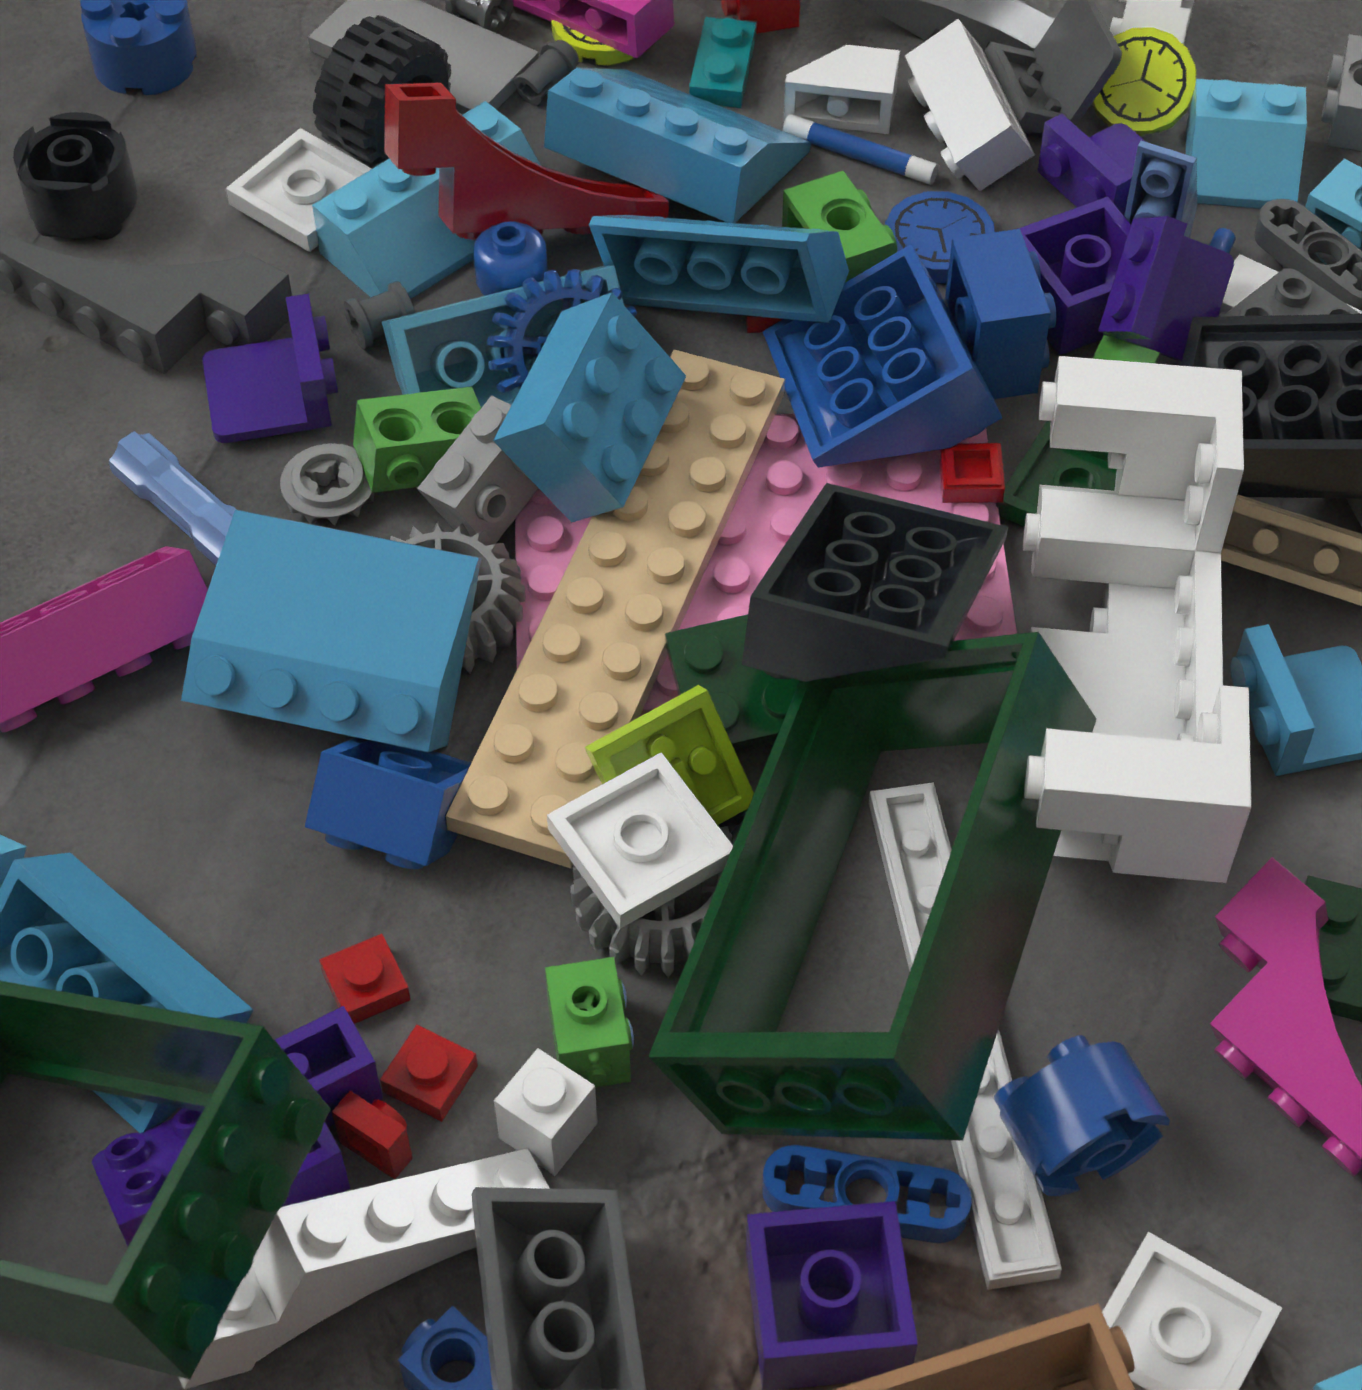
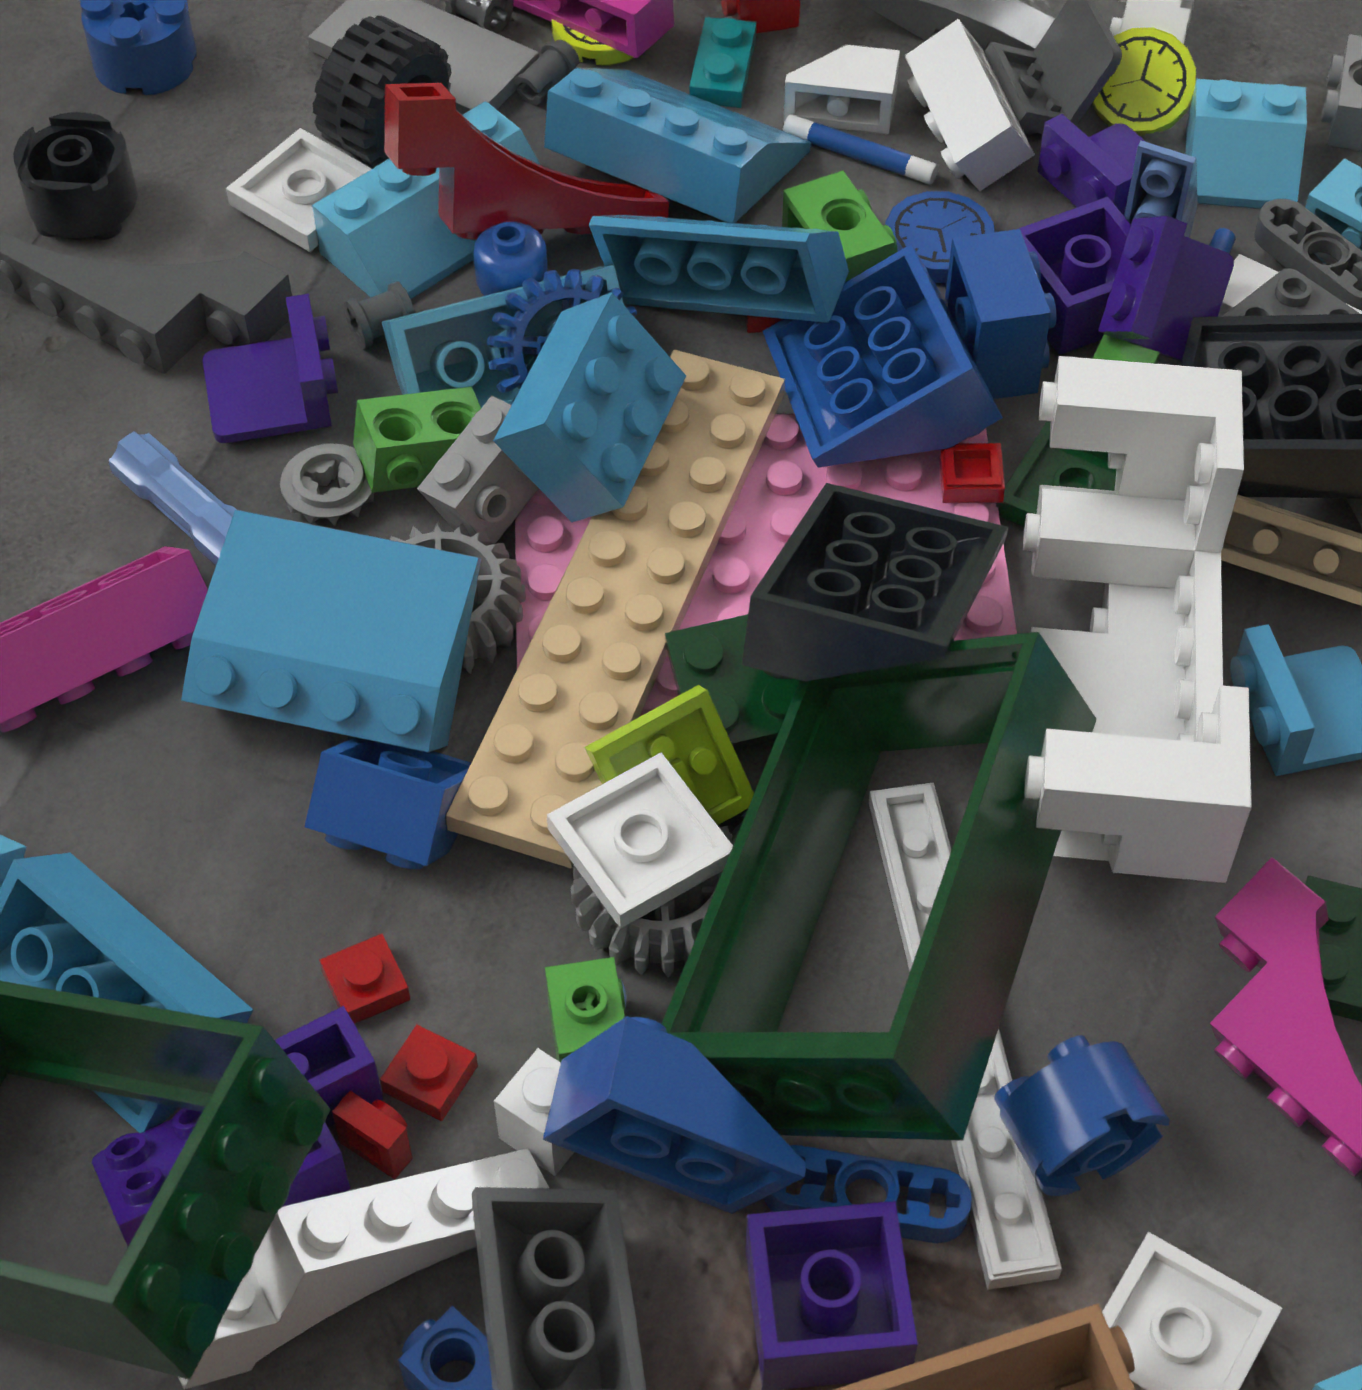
none -> blue slope [543,1016,807,1214]

